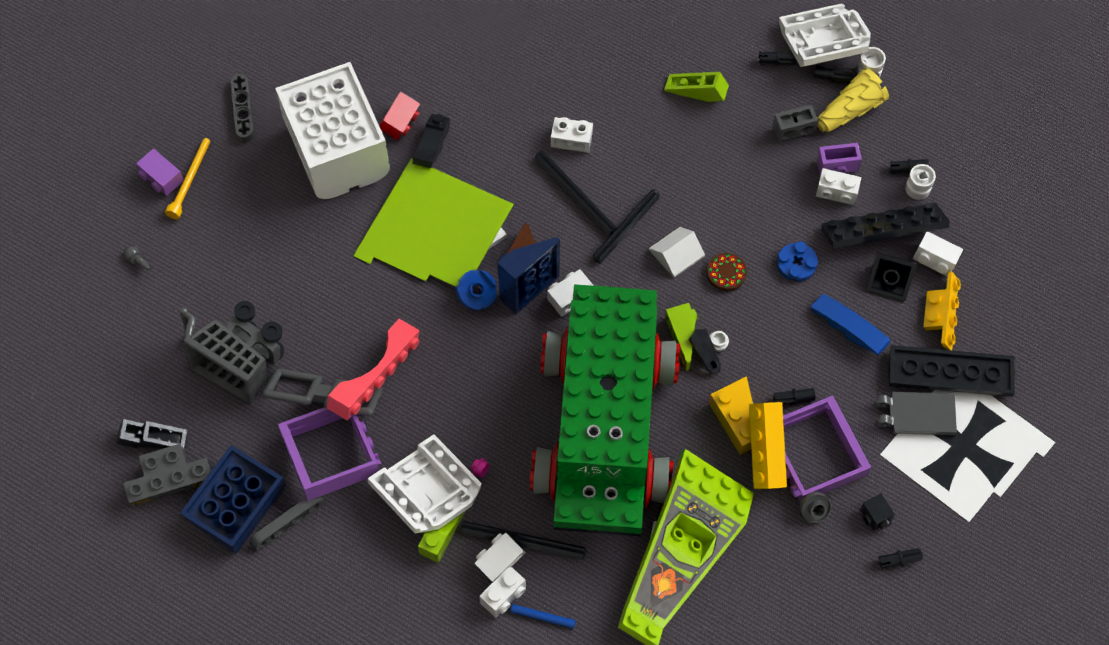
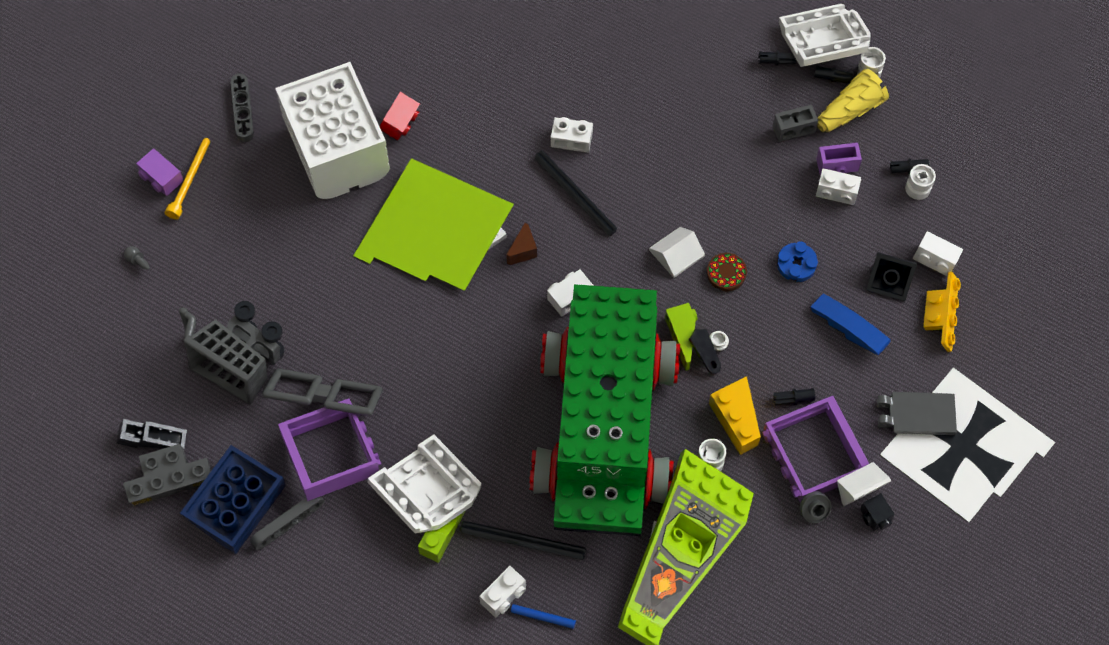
coral arch [327,319,420,421] -> none
black slope [412,114,450,168] -> none
blue plate [455,270,497,311] -> none
dark pink plate [471,458,490,478] -> none
white brick [475,533,526,582] -> none
dark blue slope [498,237,560,315] -> none
black axle [593,189,660,263] -> none
lime slope [664,72,729,102] -> none
yellow brick [749,402,787,489] -> none
black plate [821,203,949,249] -> none
black axle [878,548,923,569] -> none
black plate [889,345,1015,397] -> none
none -> white wheel [698,439,726,471]
none -> white slope [837,462,891,506]

